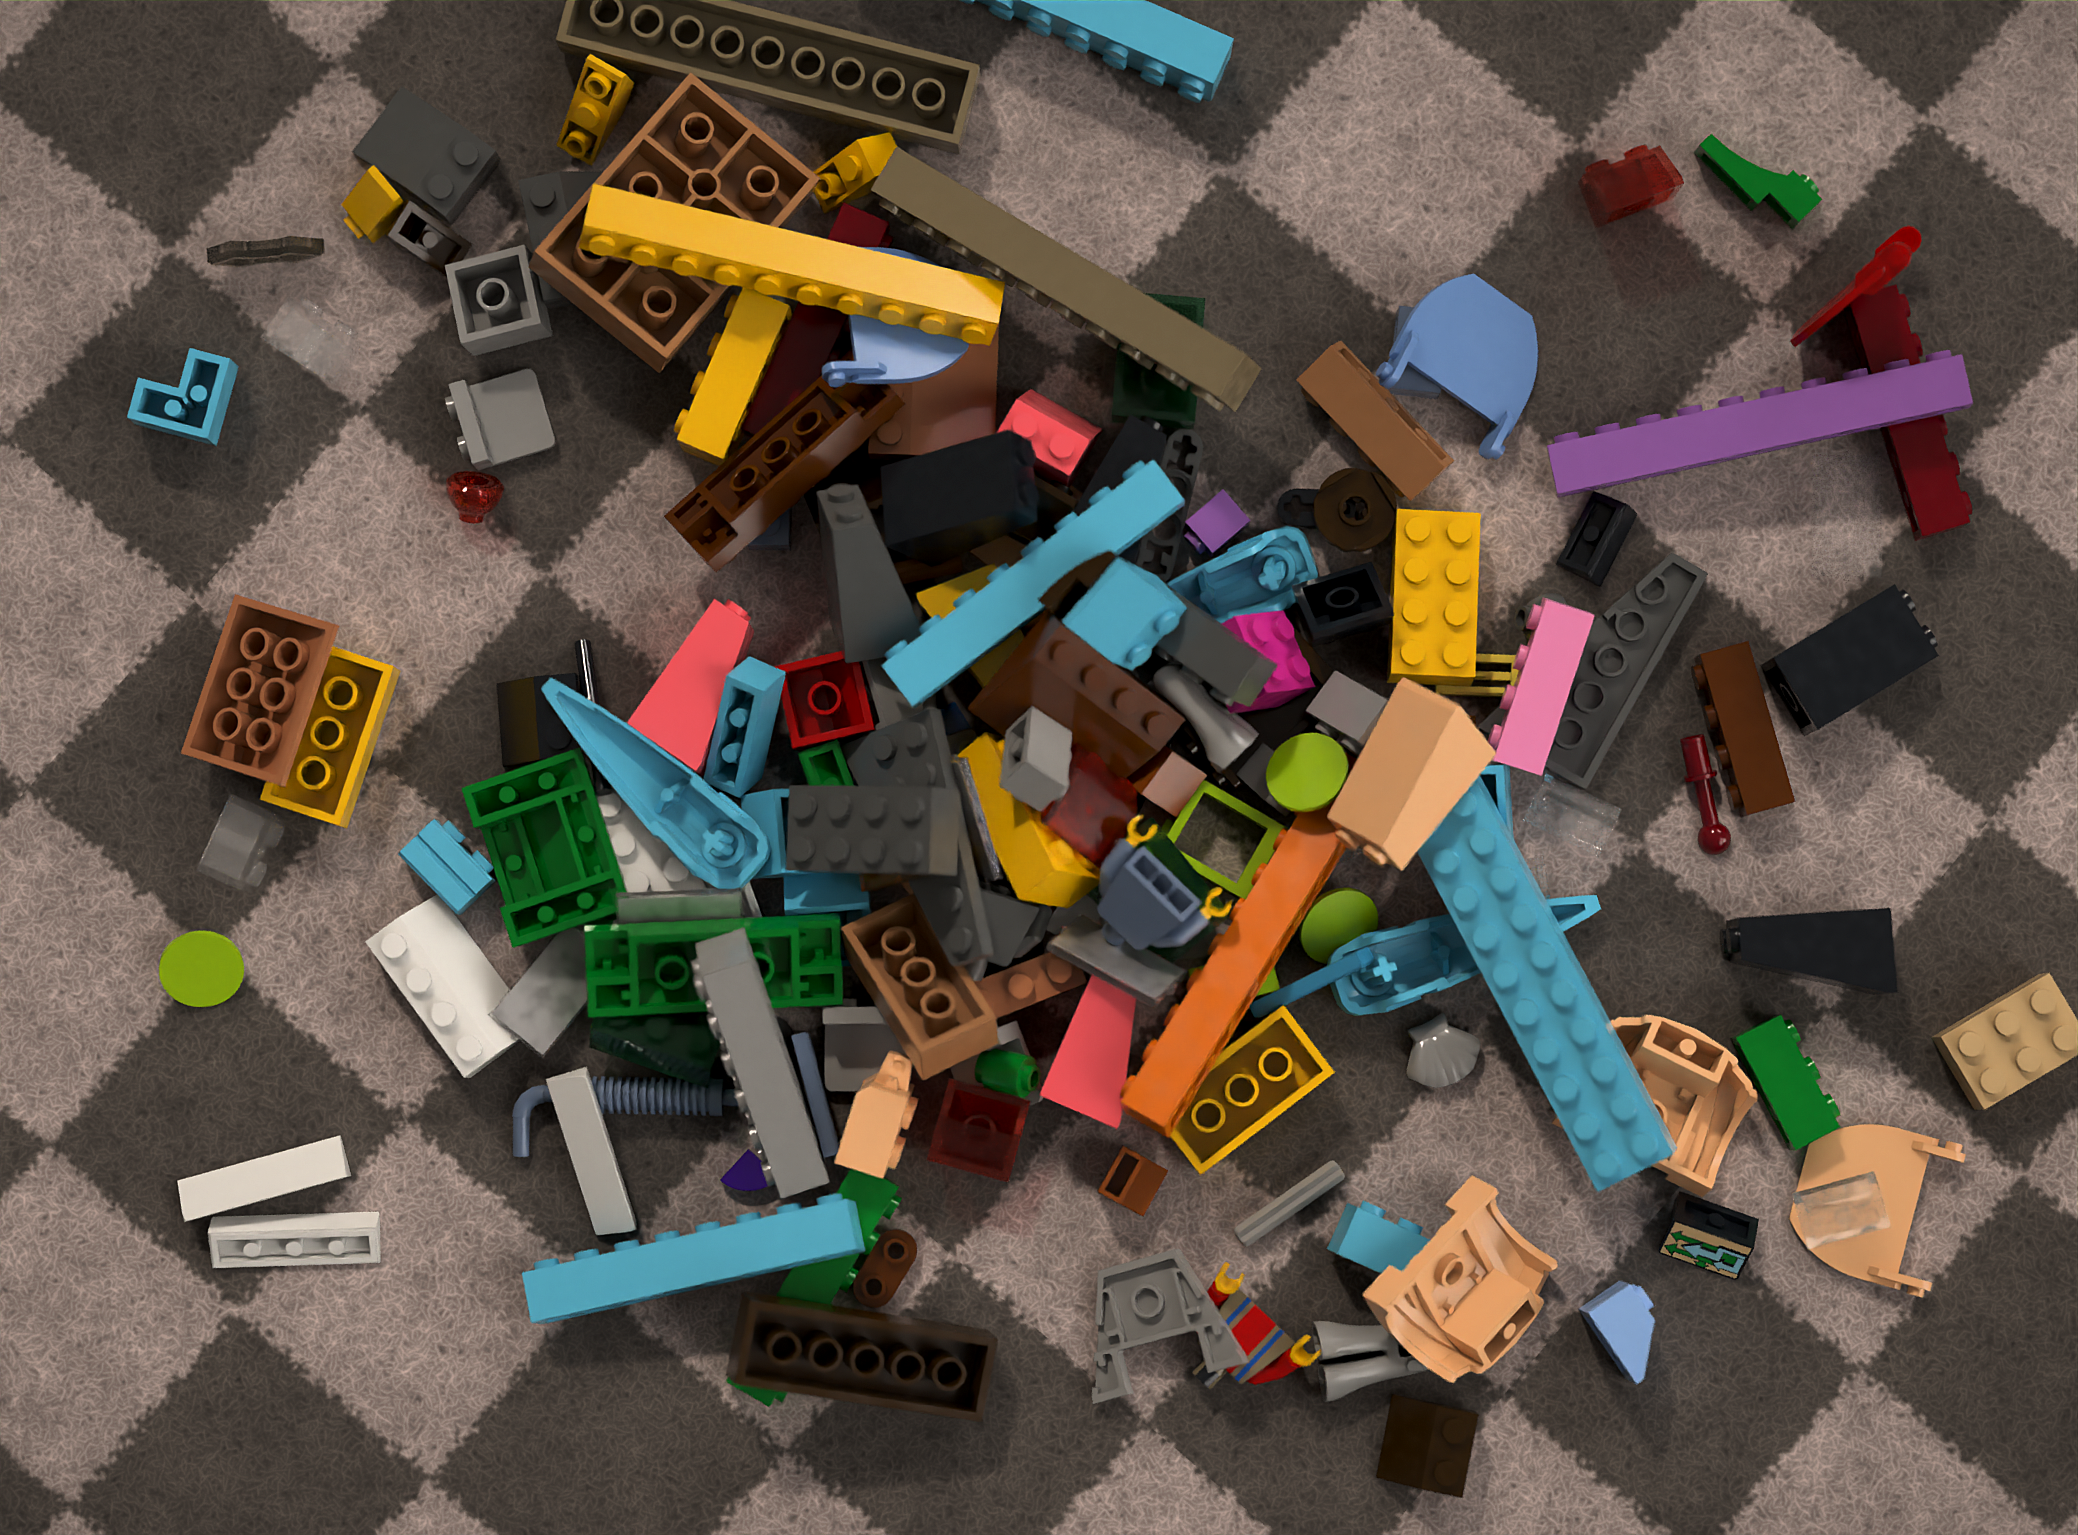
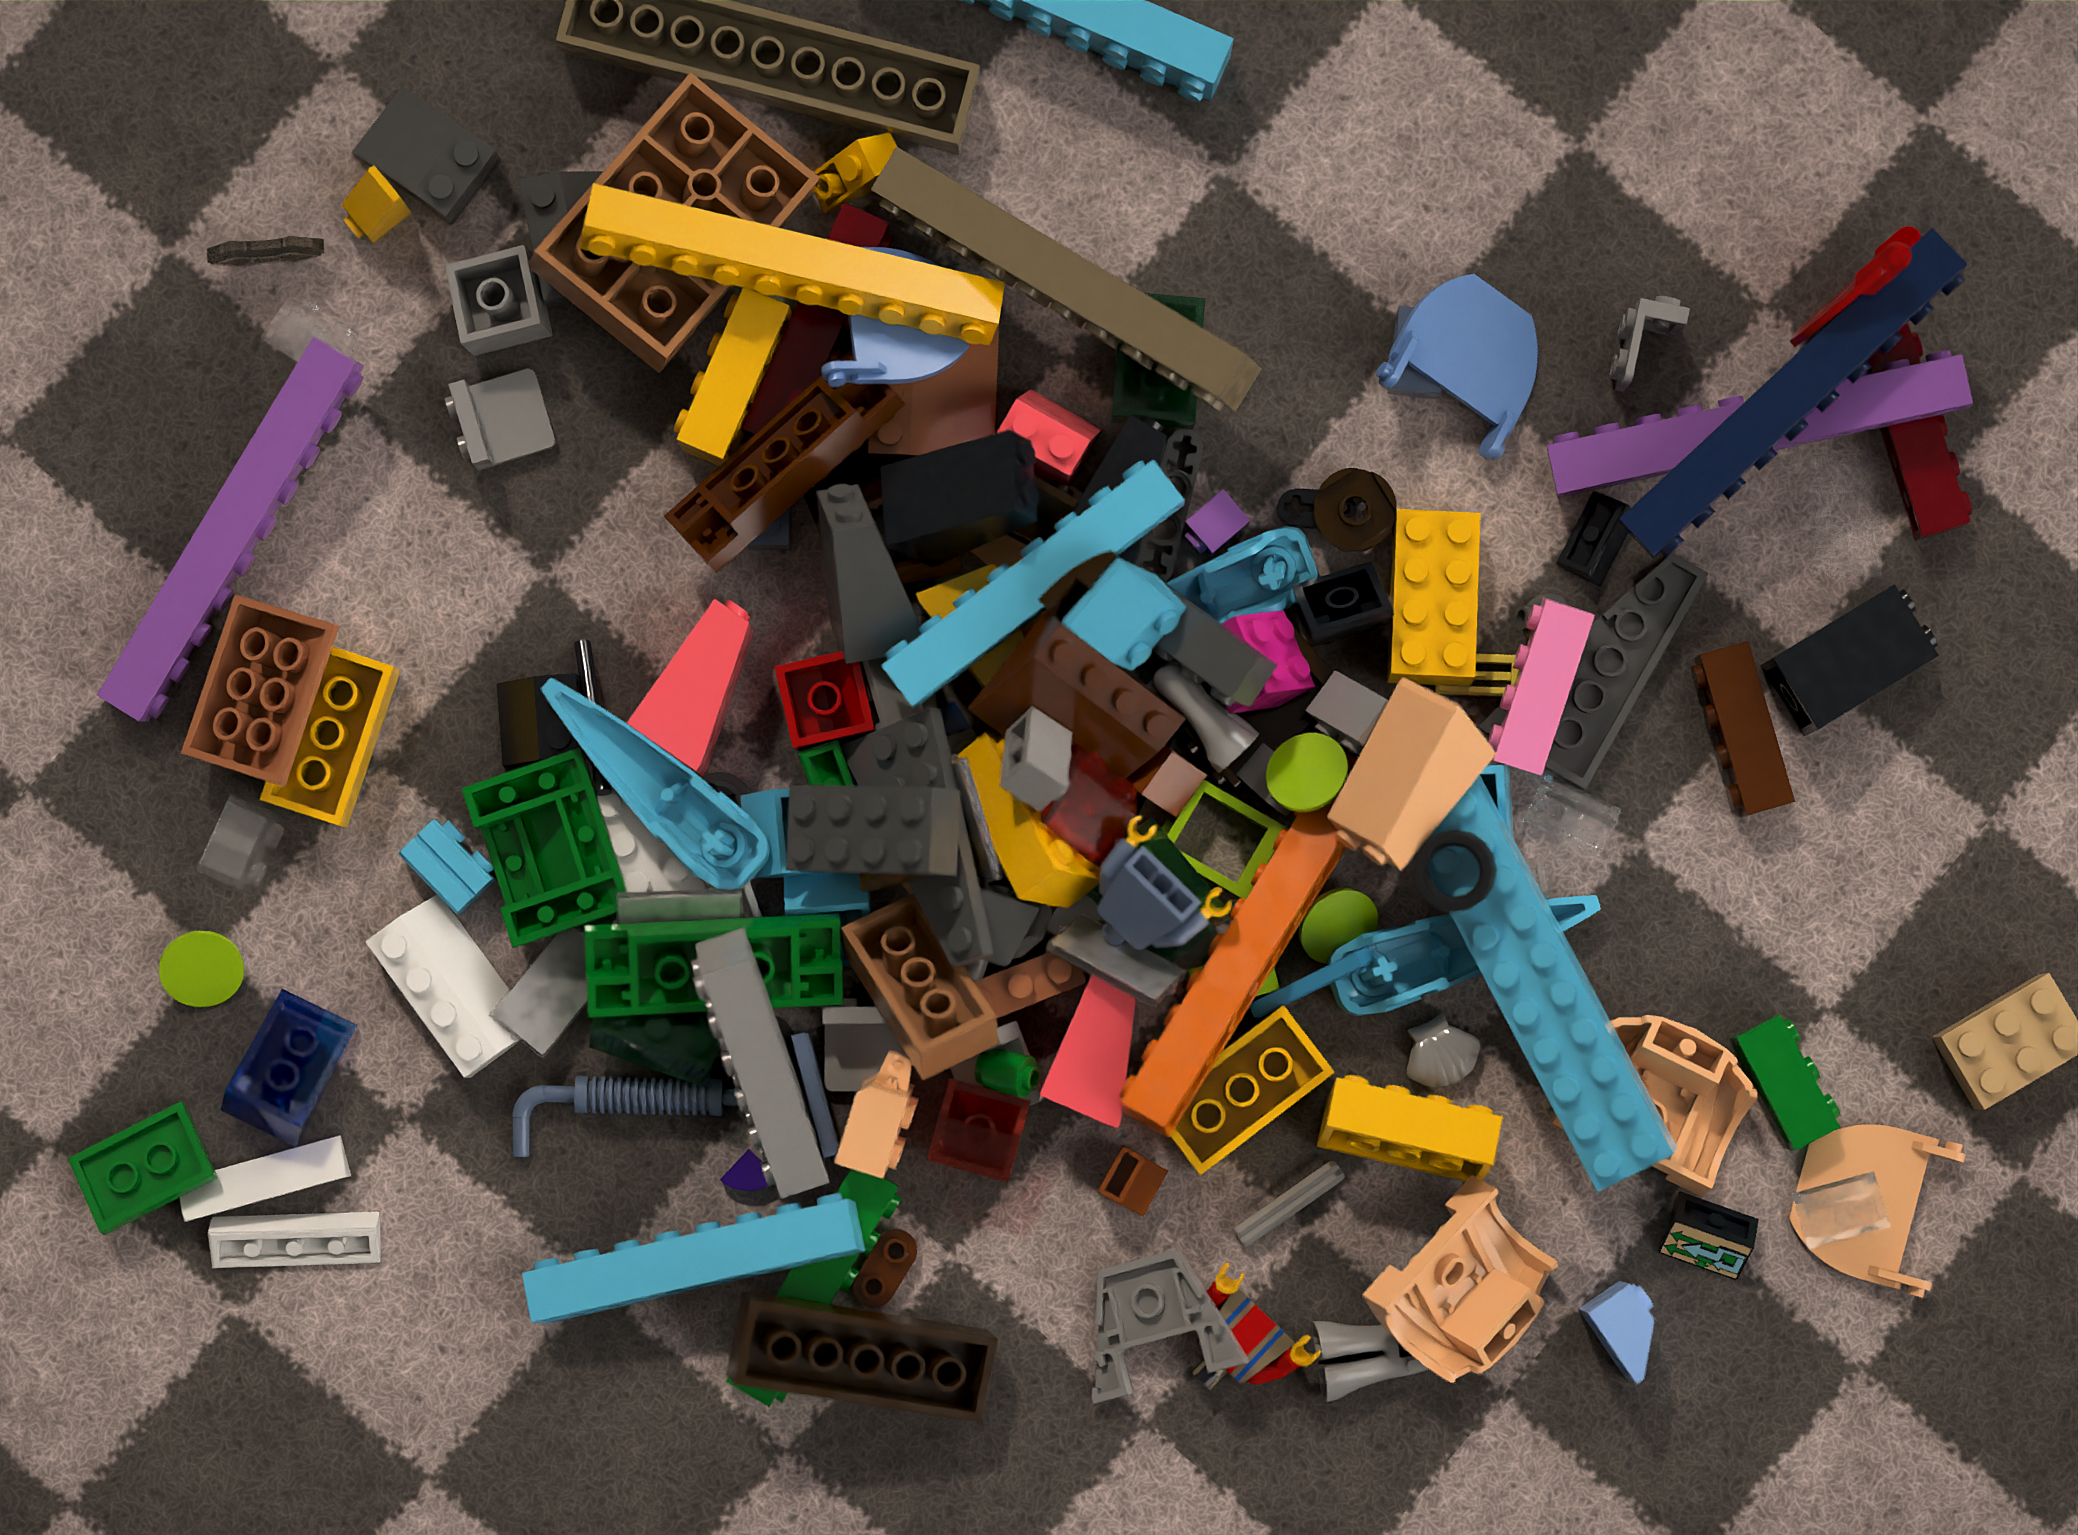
medium azure brick [127,348,239,446] -> none
dark brown slope [384,199,473,278] -> none
clear red brick [446,471,505,524] -> none
white slope [546,1067,636,1235] -> none
yellow slope [556,54,634,166] -> none
medium azure brick [703,656,786,798] -> none
medium nougat brick [1296,340,1454,501] -> none
medium azure brick [1327,1201,1430,1274] -> none
dark brown slope [1376,1394,1479,1498] -> none
clear red slope [1578,144,1684,228] -> none
dark red pin [1680,734,1731,855] -> none
green slope [1694,134,1822,229] -> none
black slope [1720,908,1898,995] -> none
none -> green plate [68,1101,218,1235]
none -> medium lavender brick [97,337,364,722]
none -> clear blue slope [220,989,357,1147]
none -> yellow brick [1316,1075,1503,1182]
none -> black tyre [1412,830,1497,913]
none -> light grey bracket [1609,296,1690,392]
none -> dark blue brick [1619,228,1968,559]

